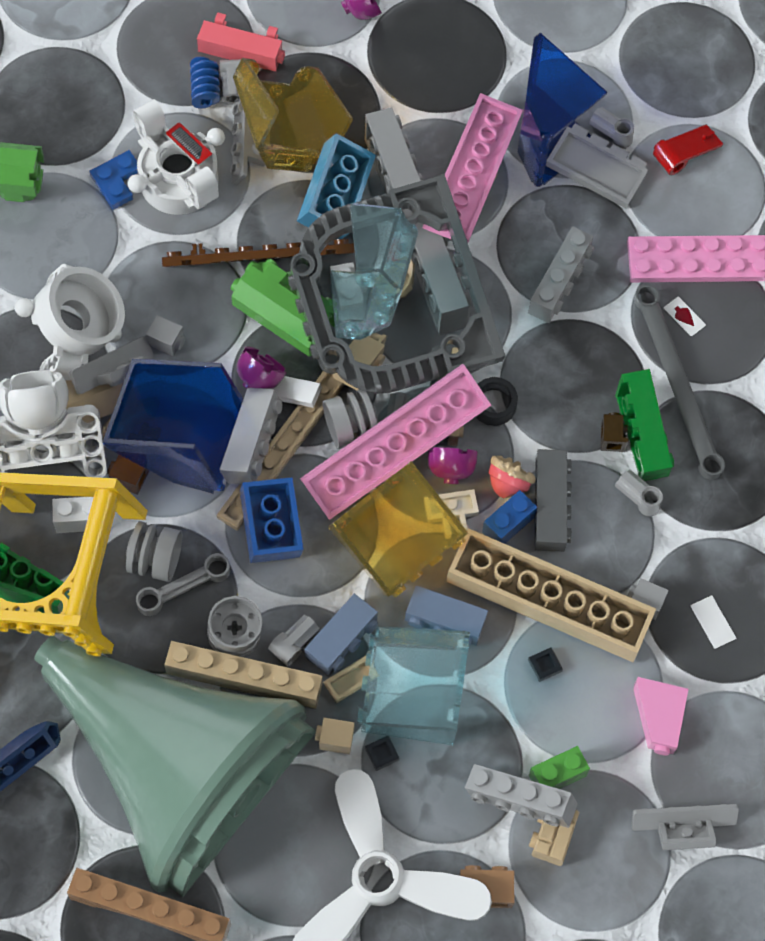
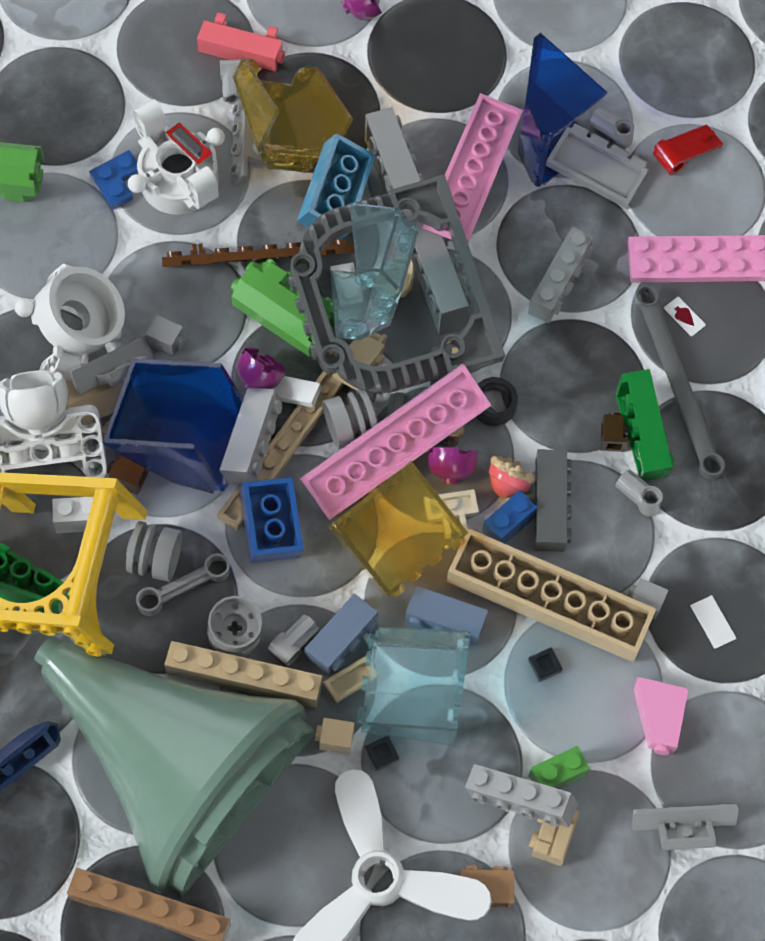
blue piece [190,56,220,109] -> none

